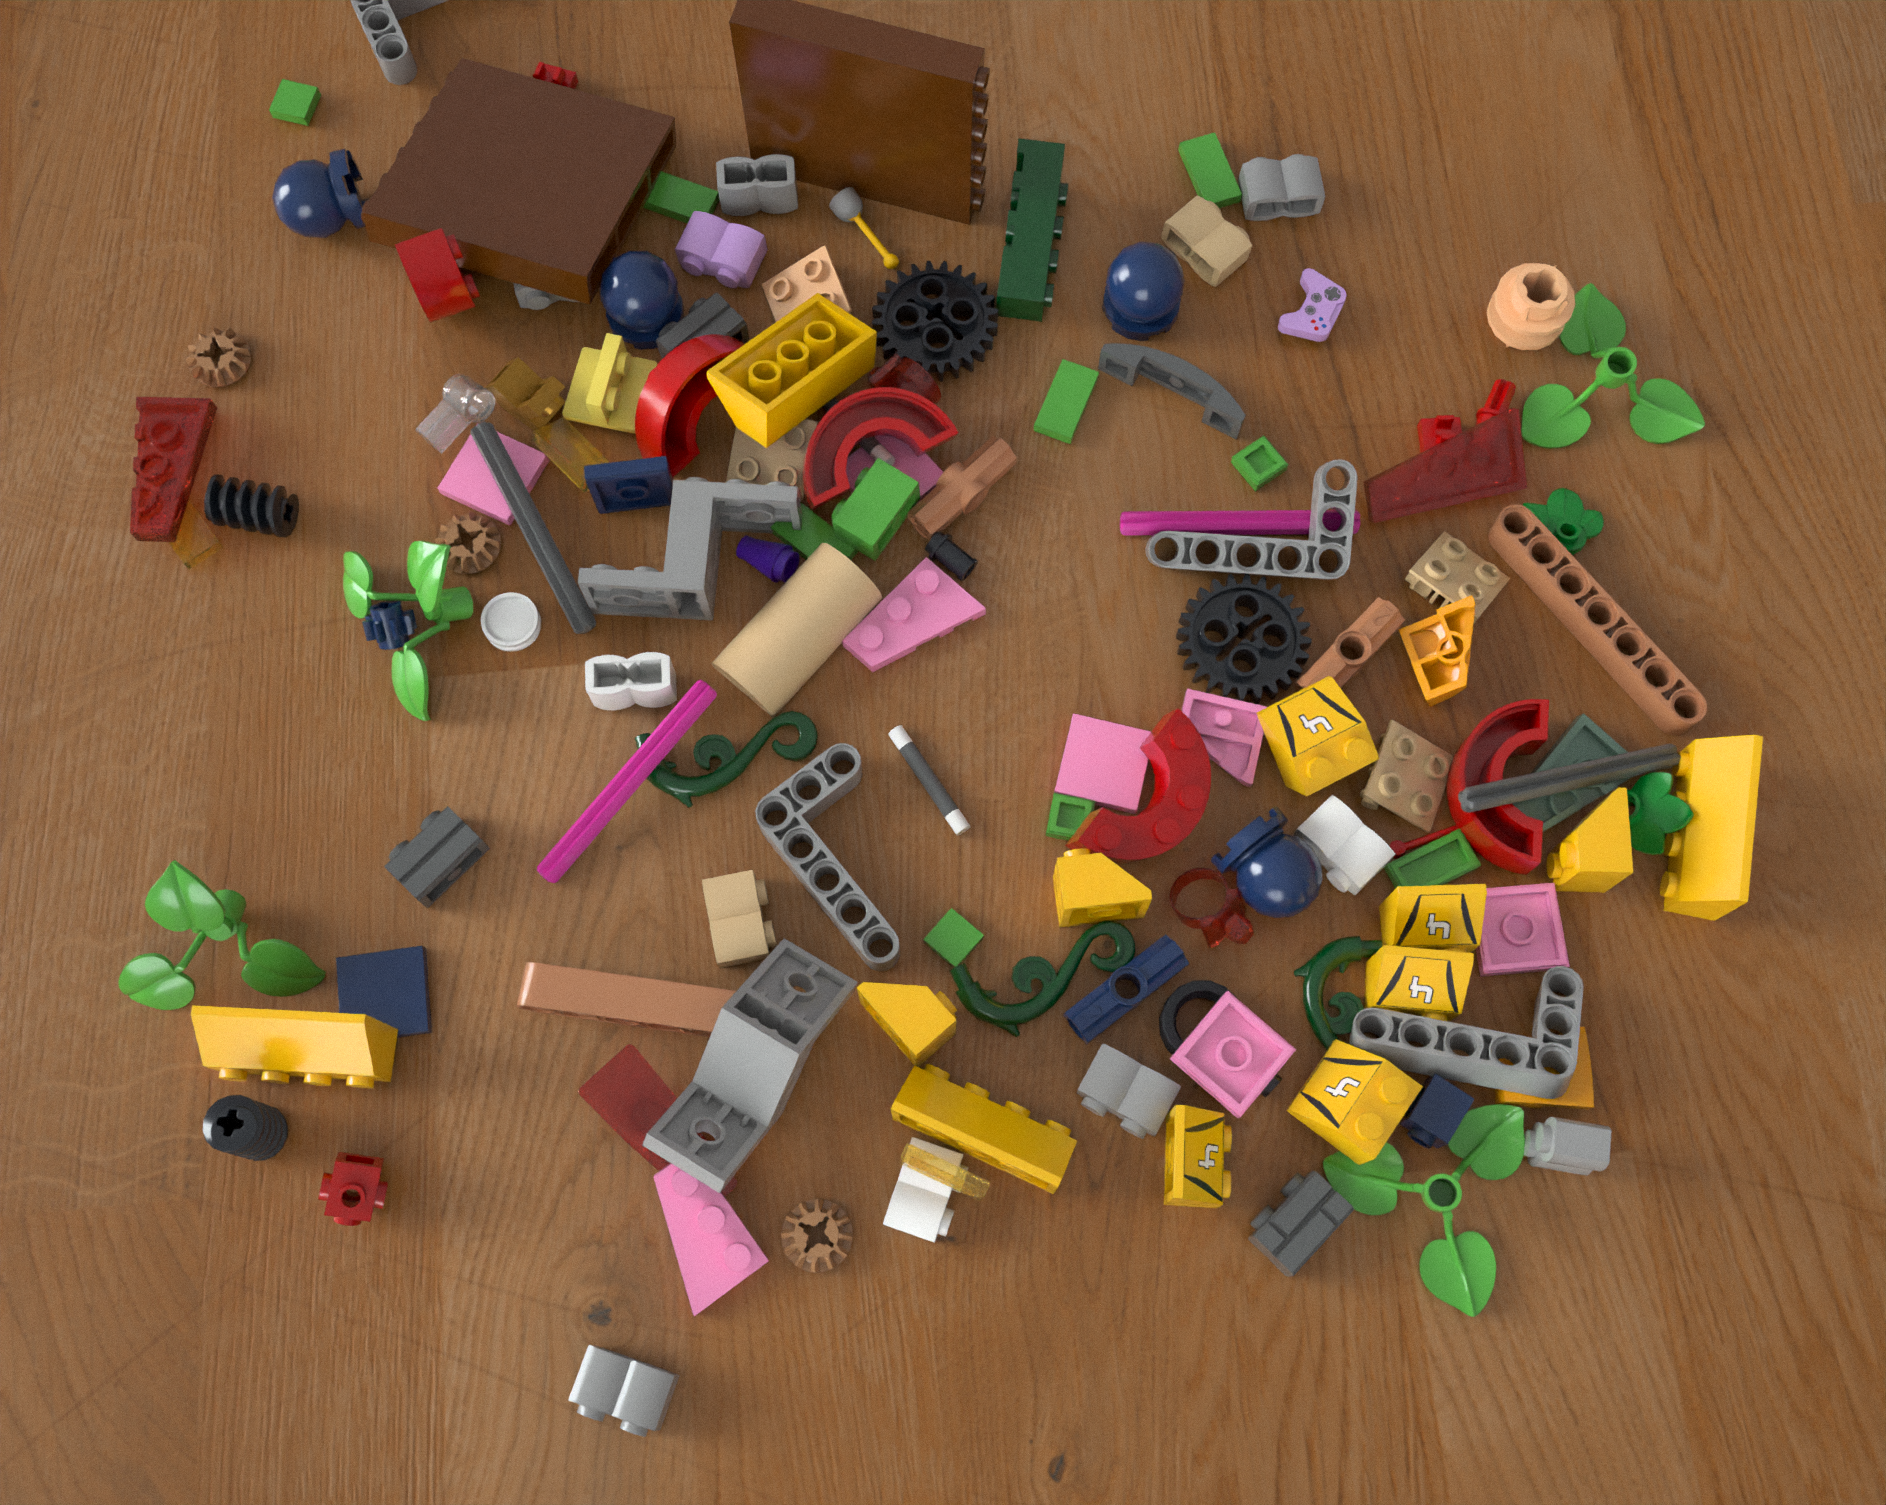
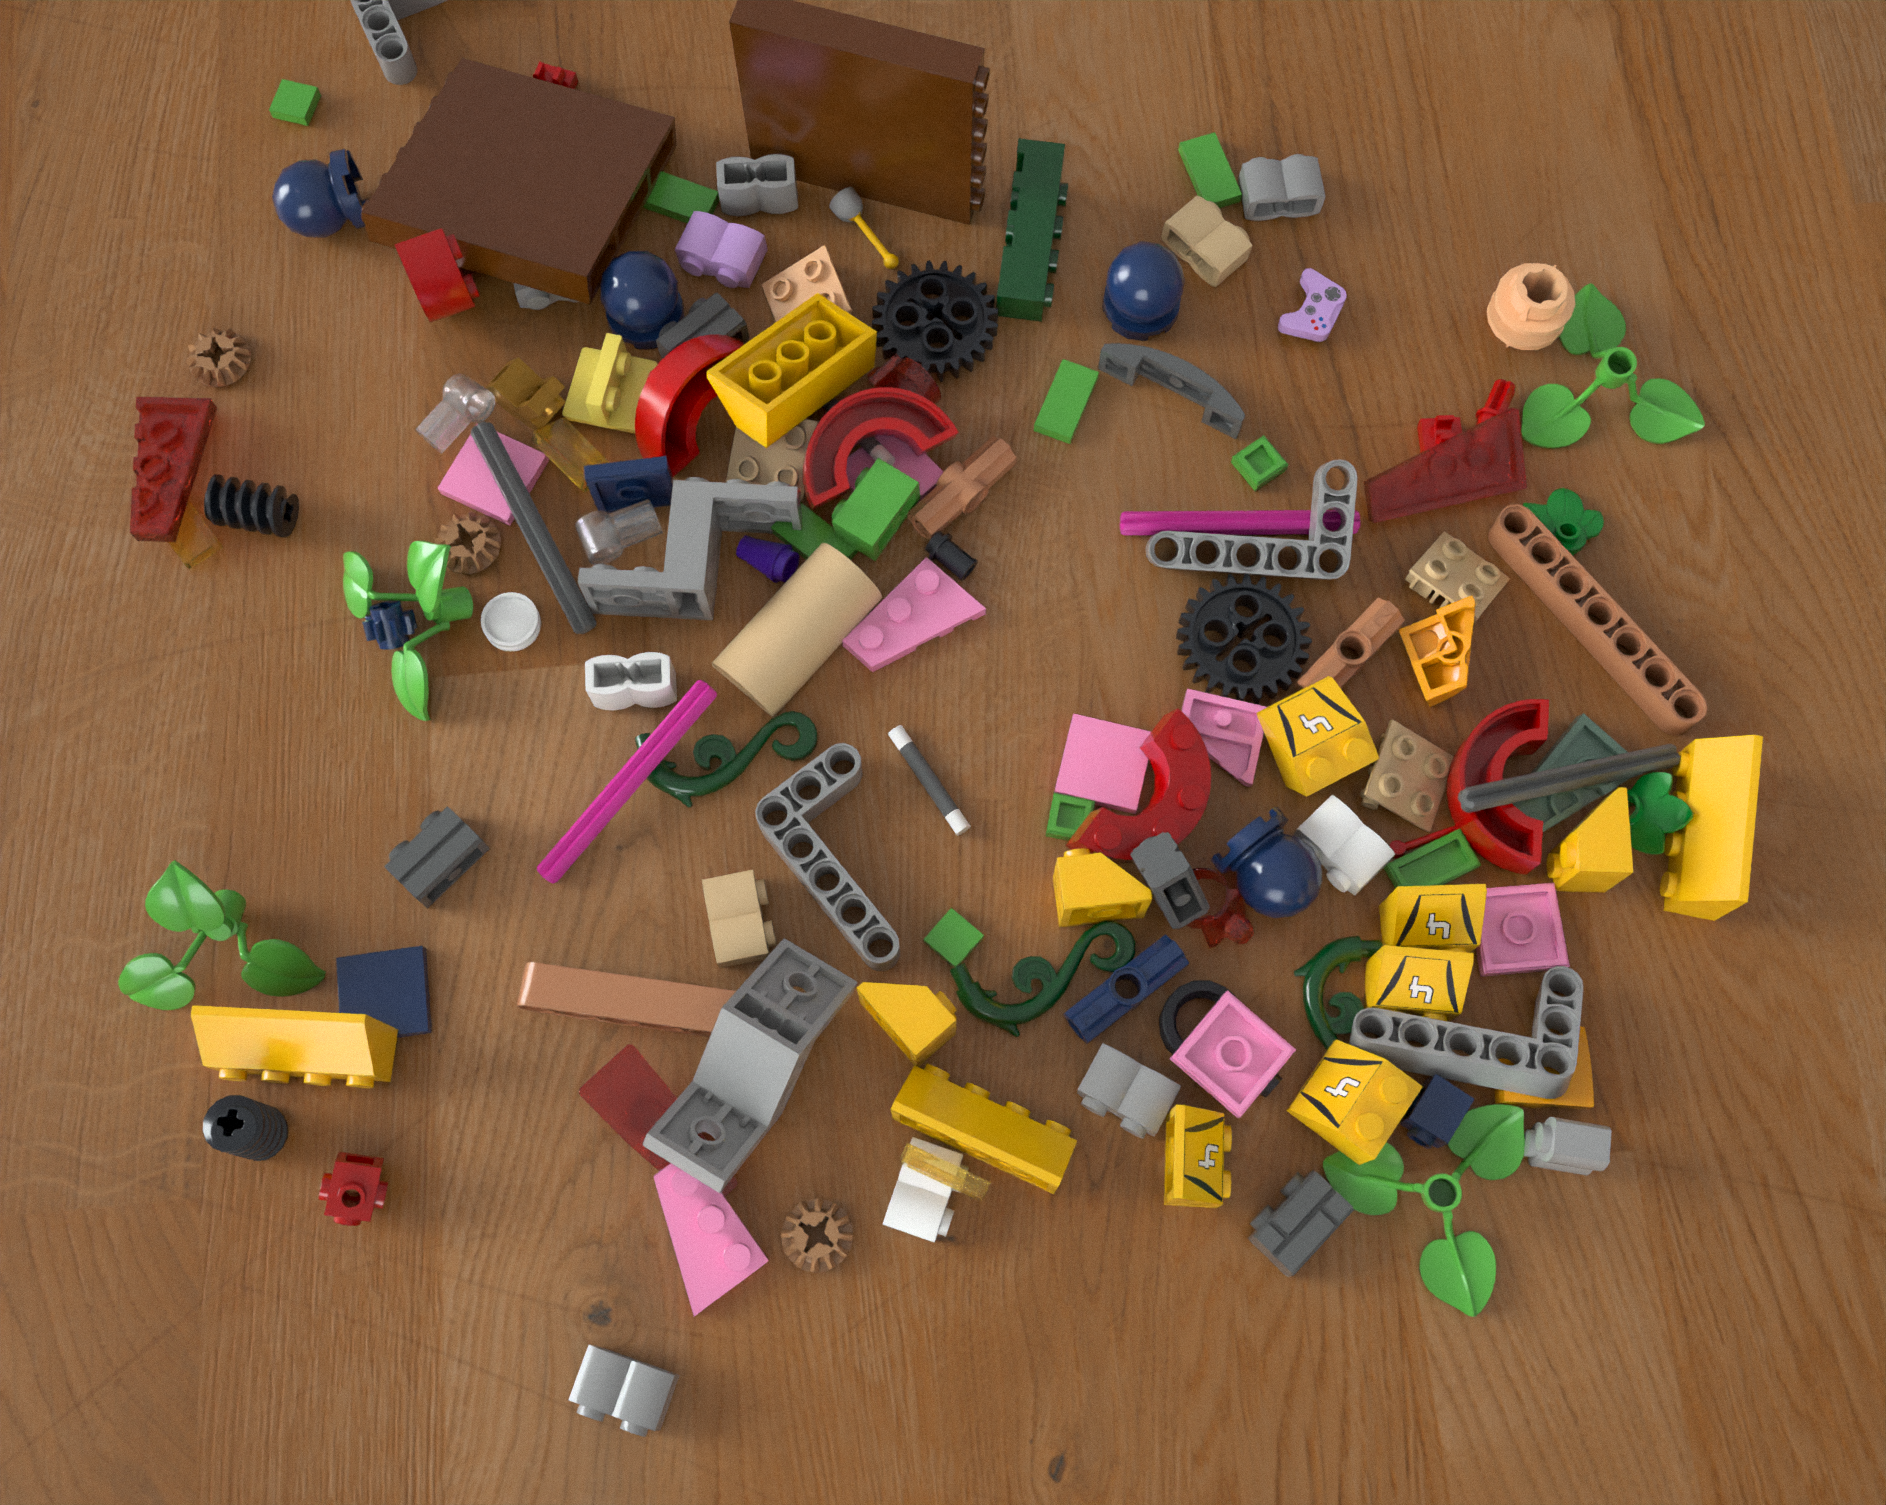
none -> clear piece [575,499,663,565]
none -> dark grey brick [1130,832,1210,929]

